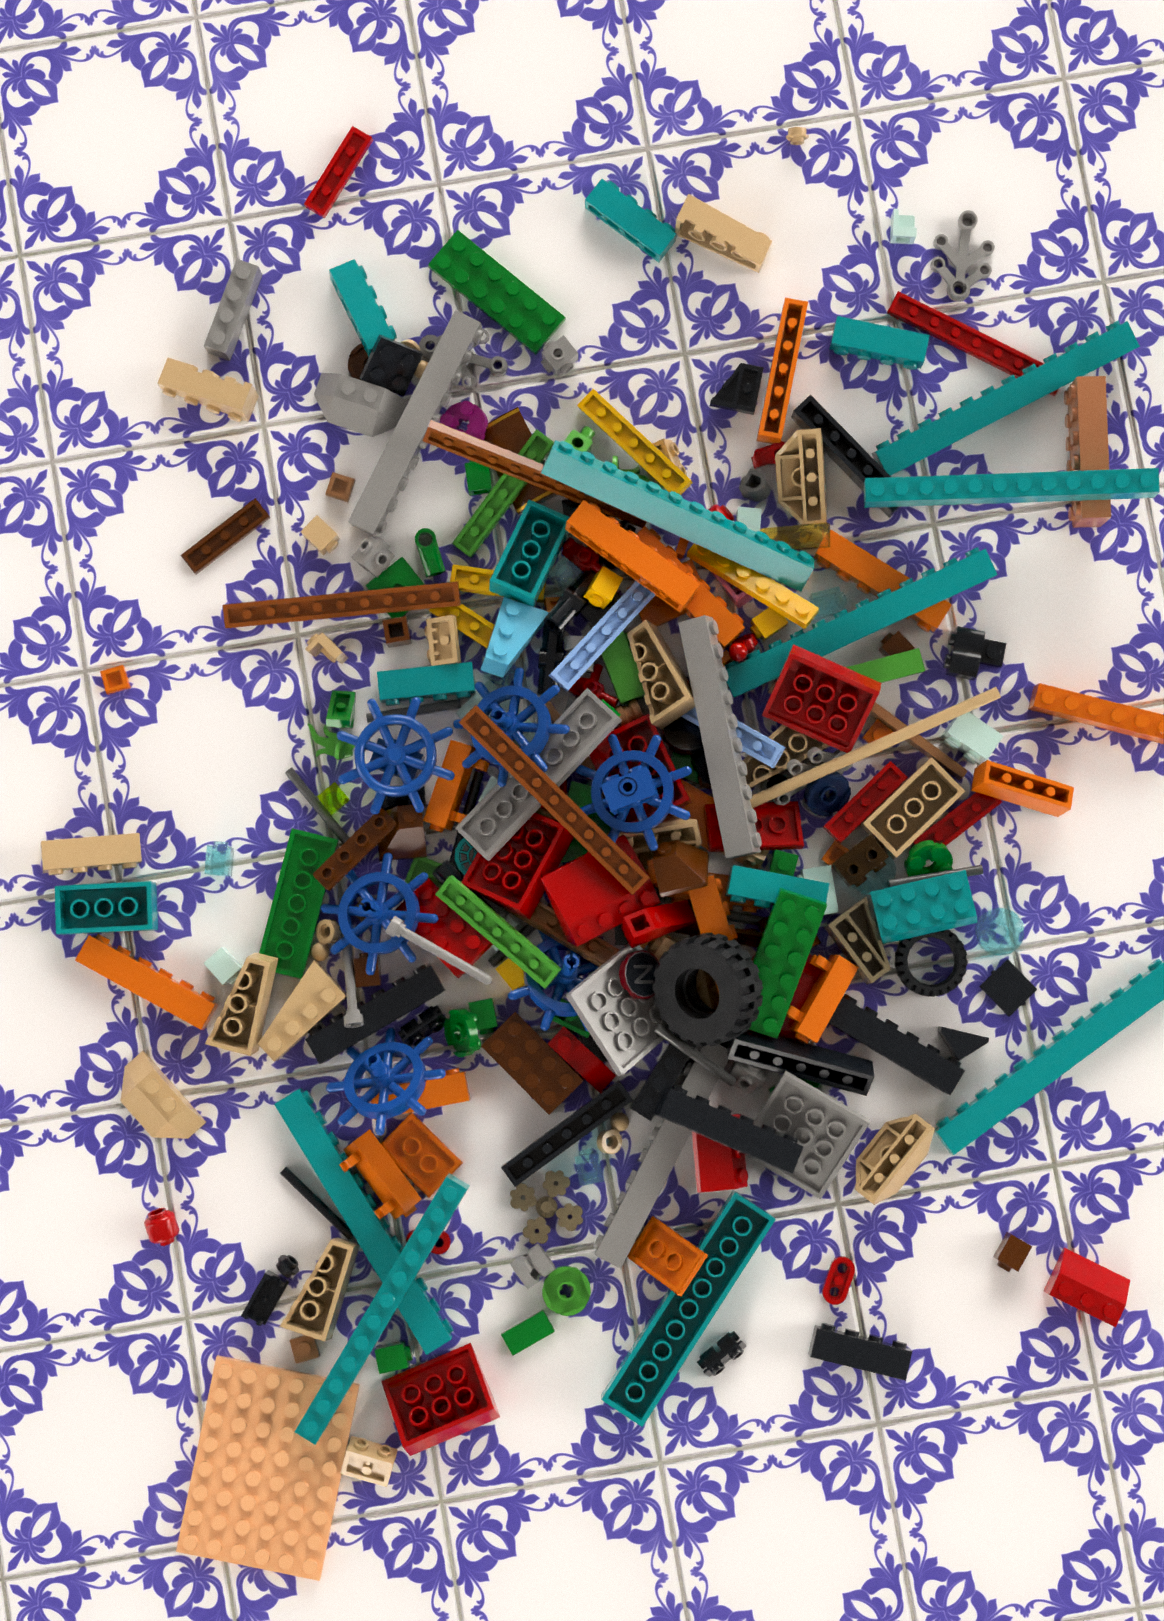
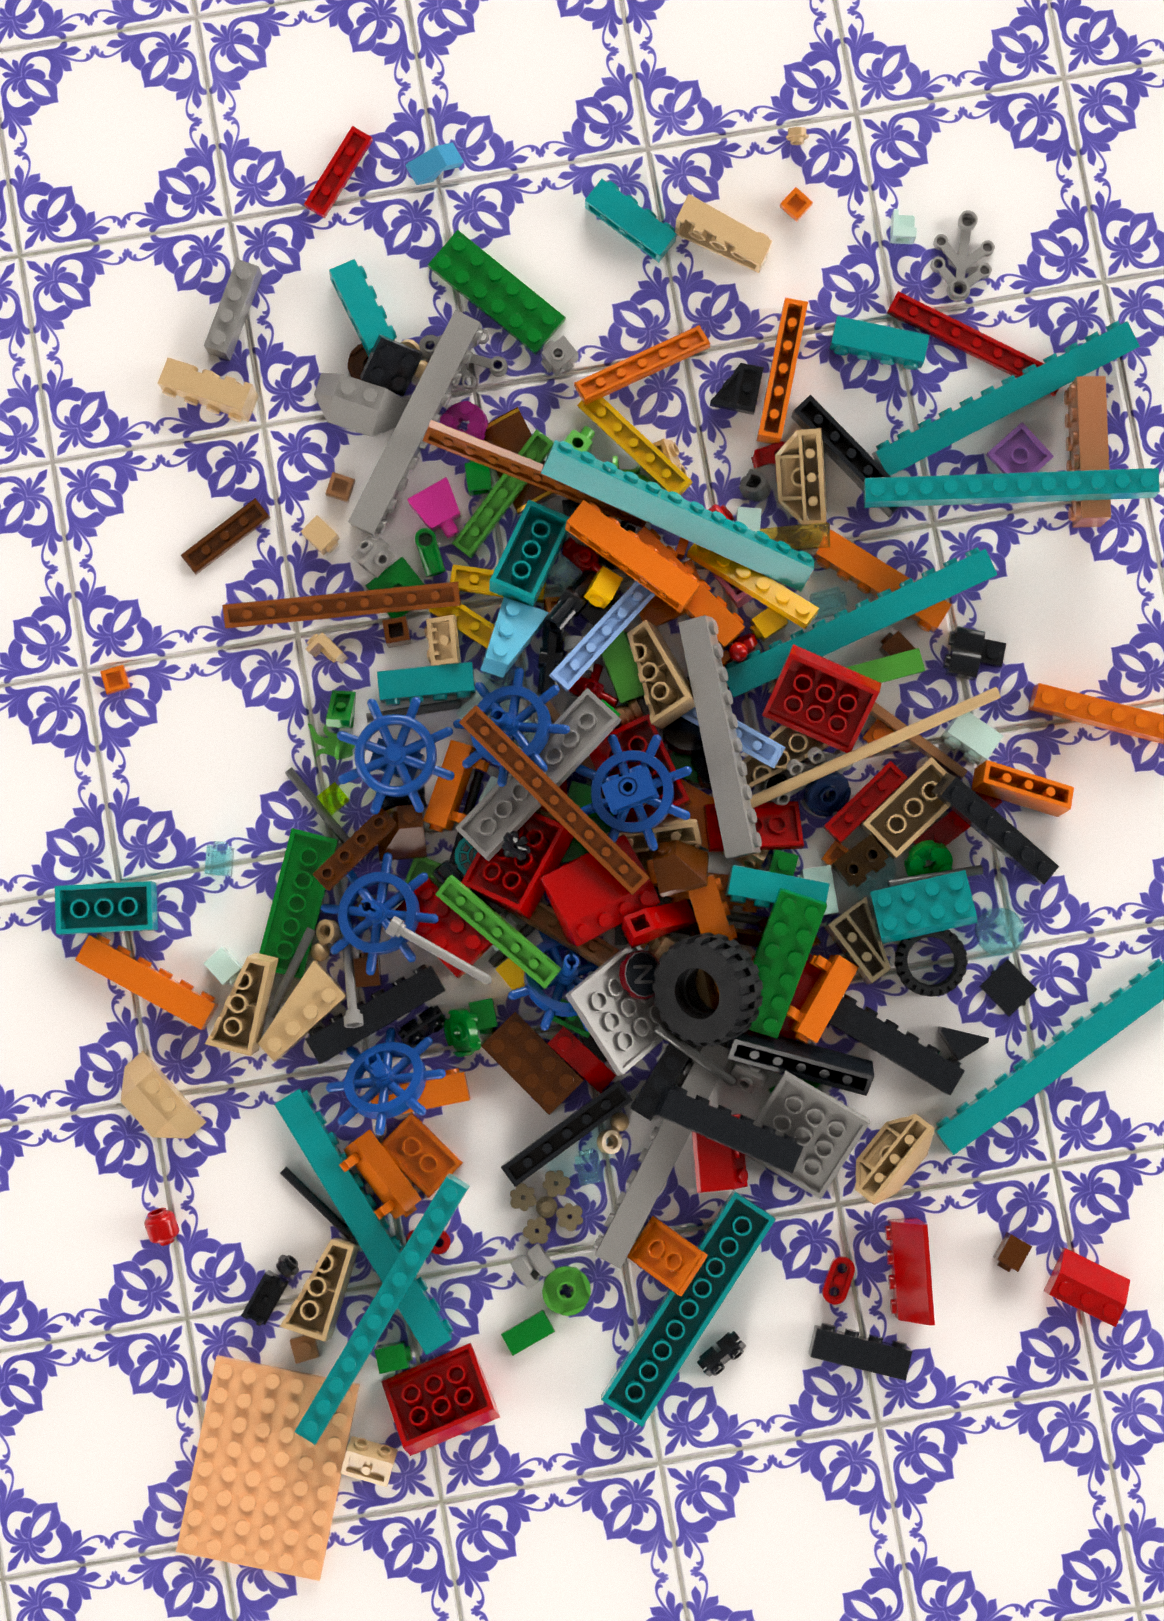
tan wedge [40,833,142,875] -> none
none -> dark grey bar [266,927,316,1018]
none -> dark azure slope [405,142,464,185]
none -> dark pink torso [407,477,461,539]
none -> black plant [502,831,531,861]
none -> orange tile [574,325,710,405]
none -> orange plate [779,187,813,222]
none -> red slope [885,1218,935,1326]
none -> black brick [931,773,1059,885]
none -> medium lavender plate [986,422,1054,473]

